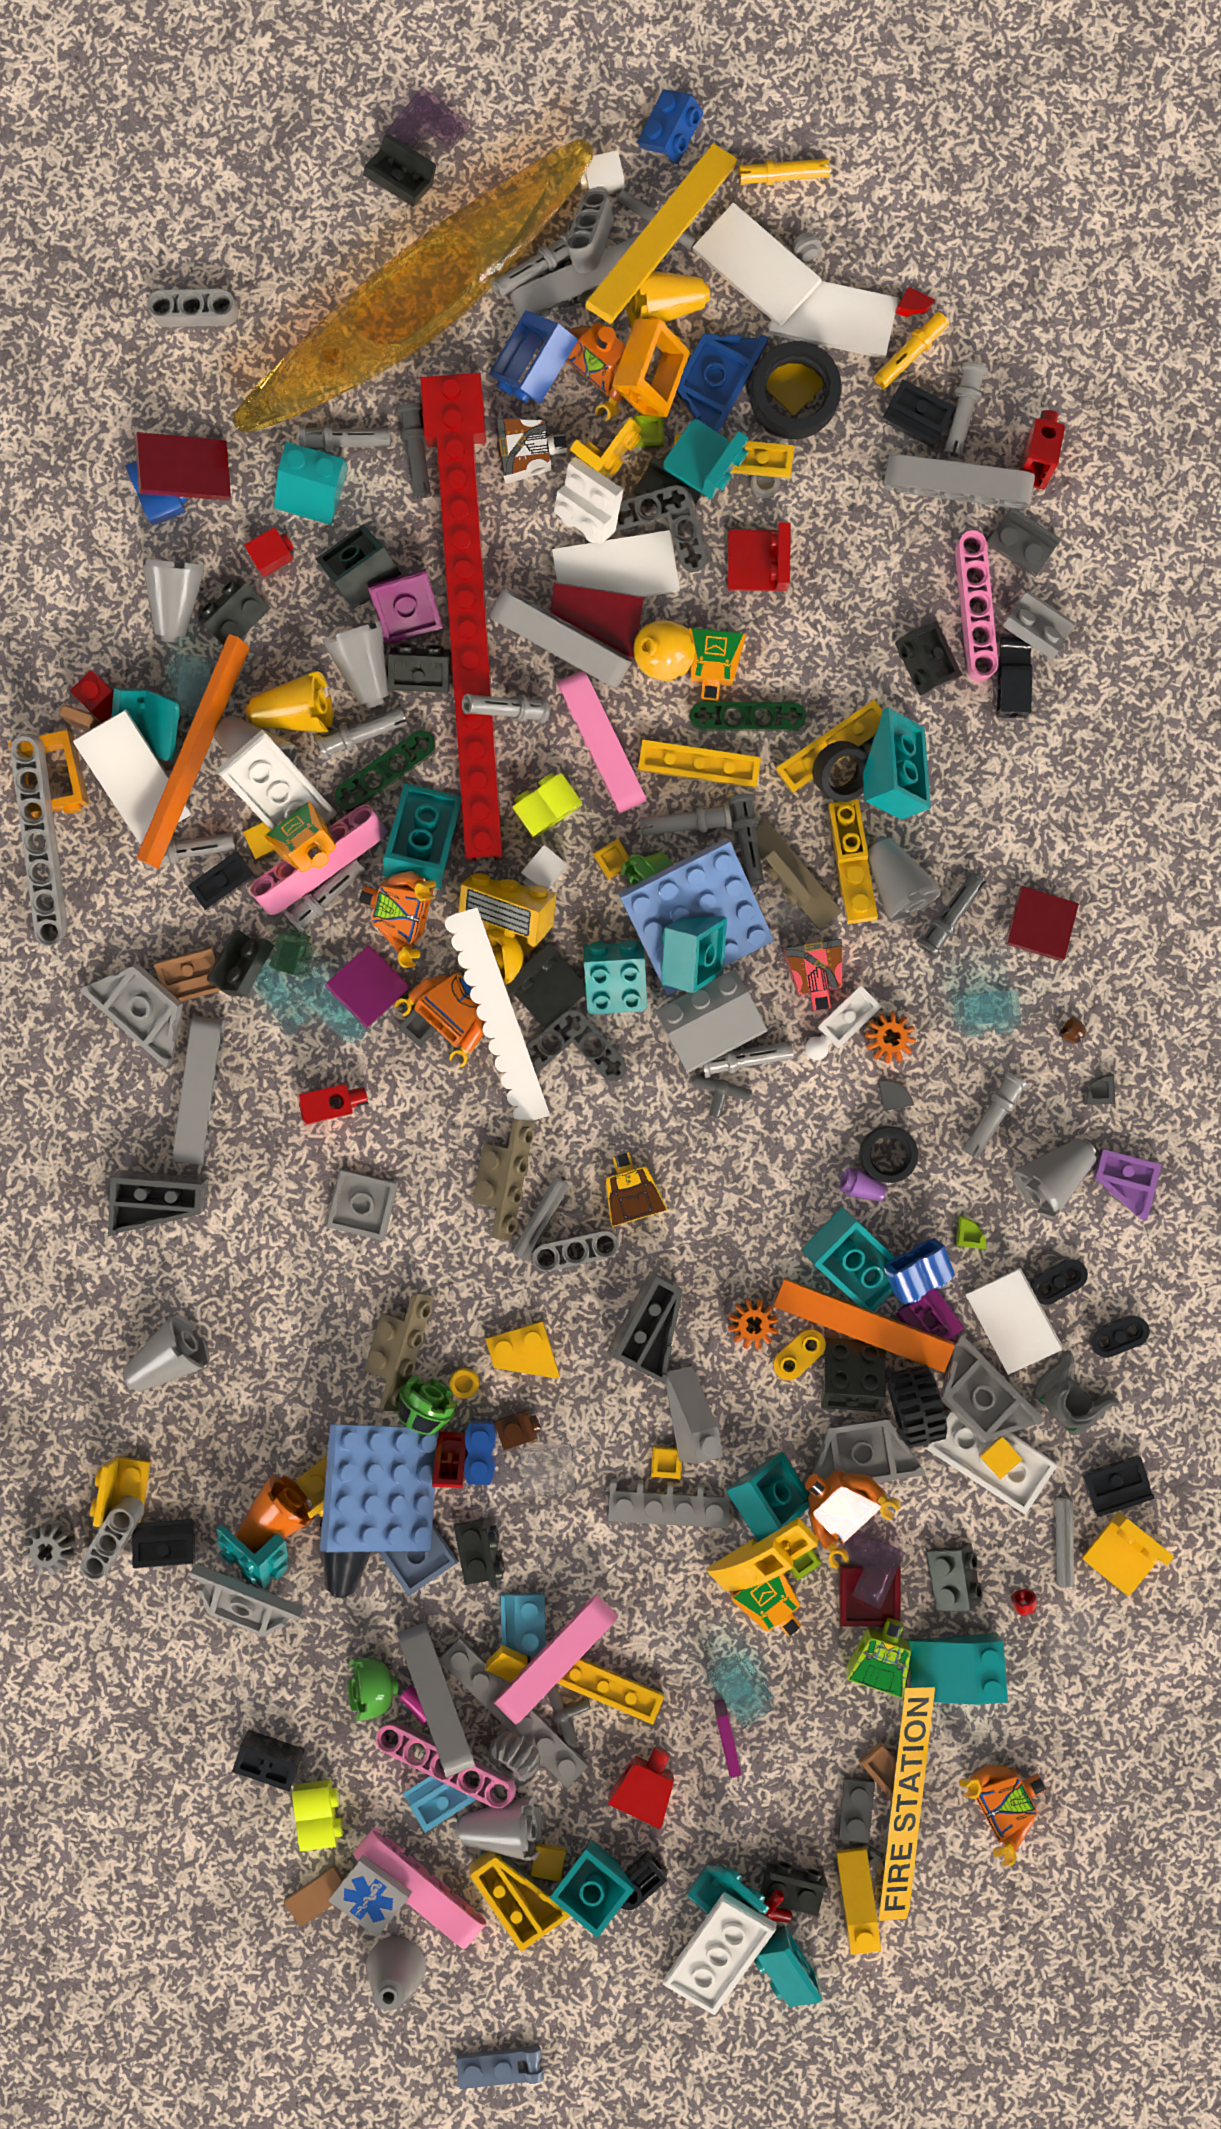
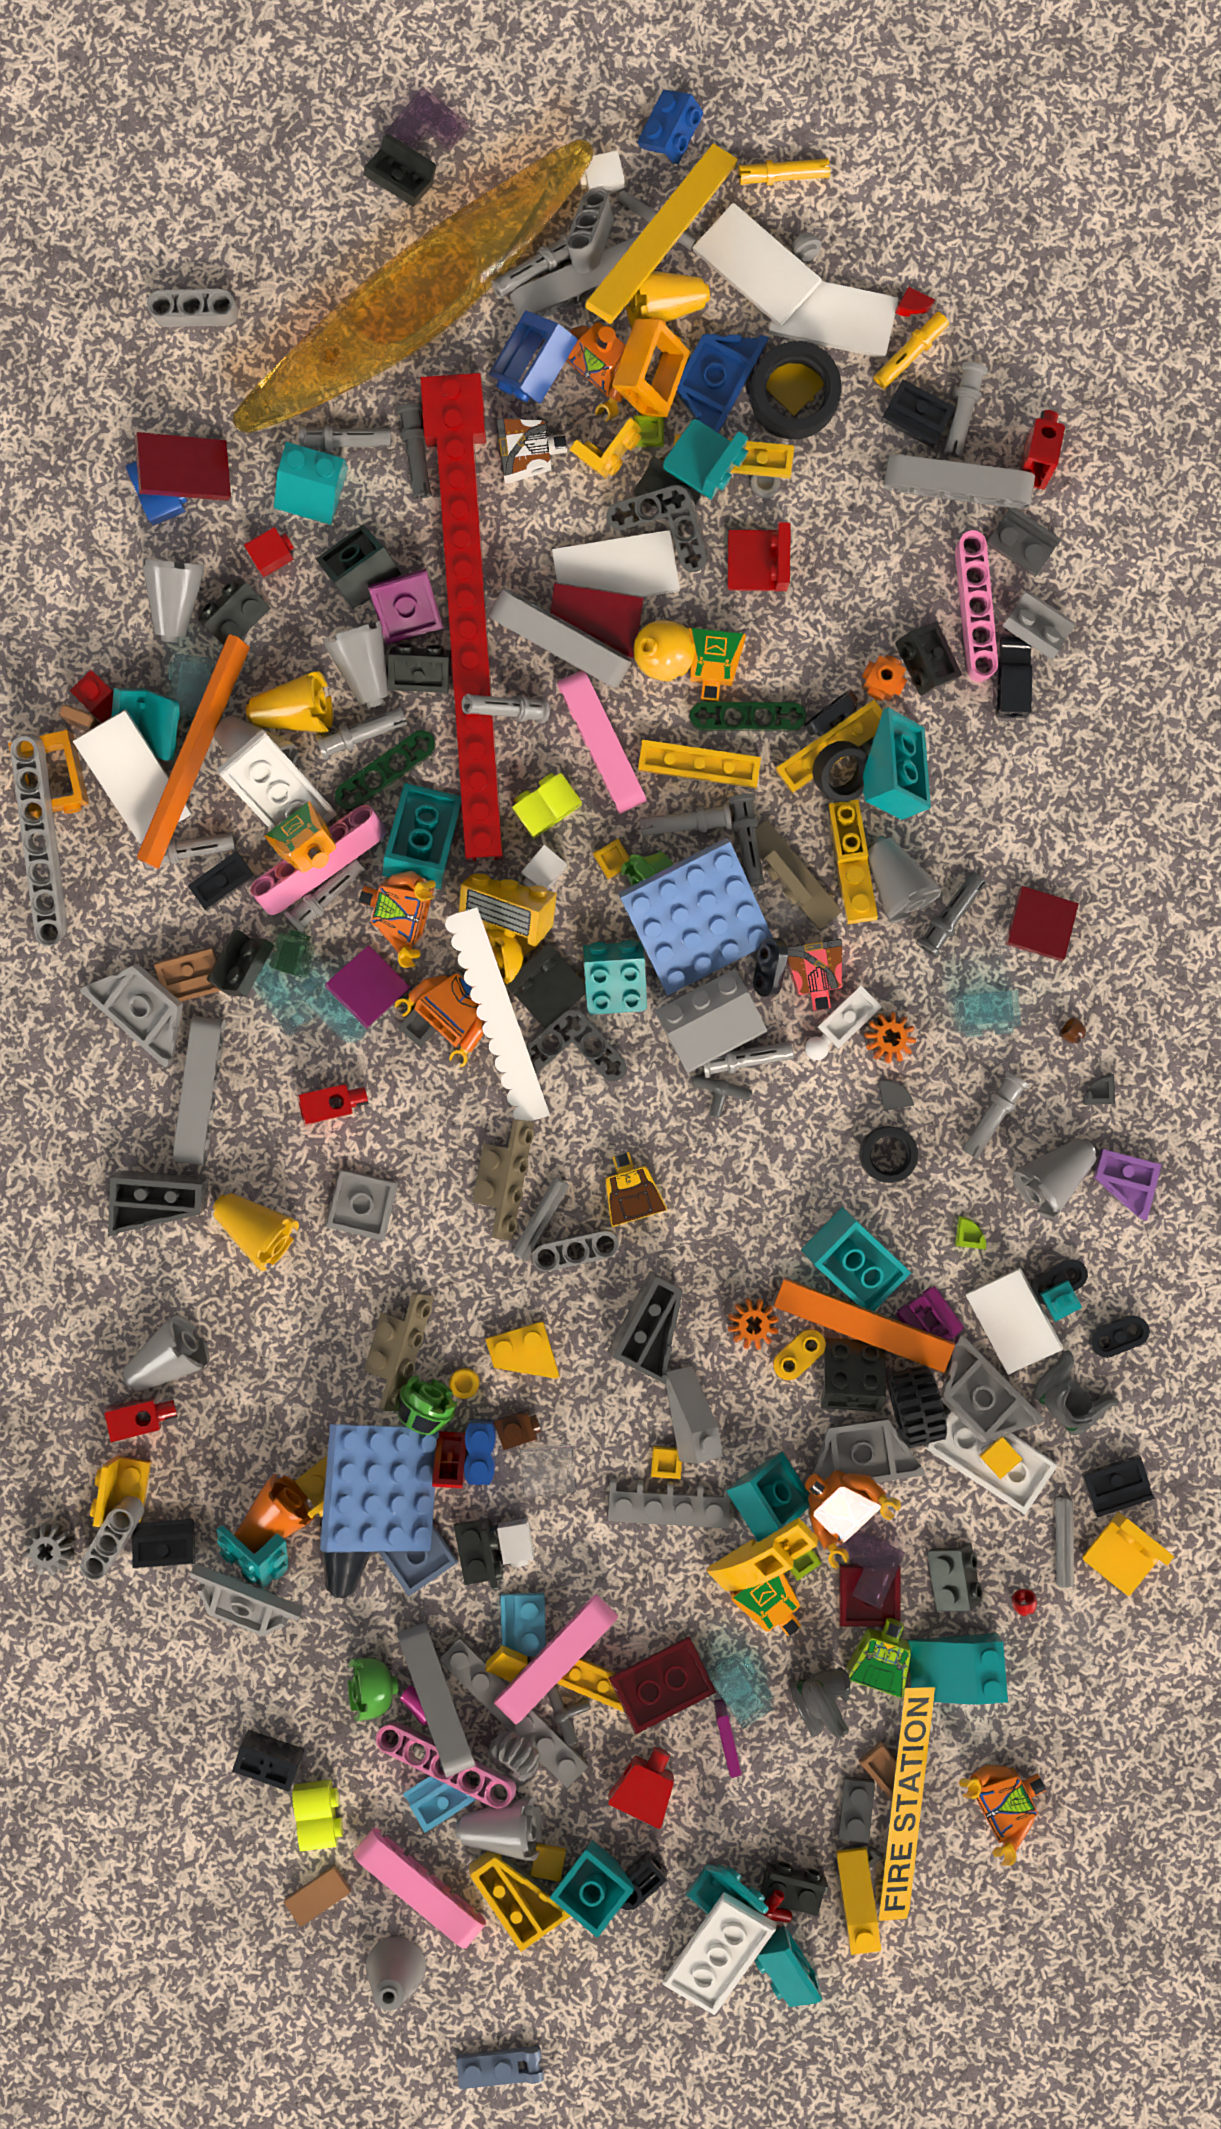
yellow tile [243,822,275,860] -> none
light grey tile [328,1855,412,1937] -> none
white plate [554,457,624,545] -> none
teal slope [660,916,727,993] -> none
medium lavender cone [840,1167,887,1202] -> none
blue brick [883,1238,955,1304] -> none
none -> red torso [104,1396,178,1443]
none -> yellow cone [213,1193,299,1271]
none -> white brick [497,1518,534,1567]
none -> dark red tile [608,1636,717,1735]
none -> black plate [753,938,788,997]
none -> dark grey hair [791,1667,851,1739]
none -> black plate [803,689,858,737]
none -> orange brick [862,655,907,702]
none -> teal tile [1039,1280,1082,1322]

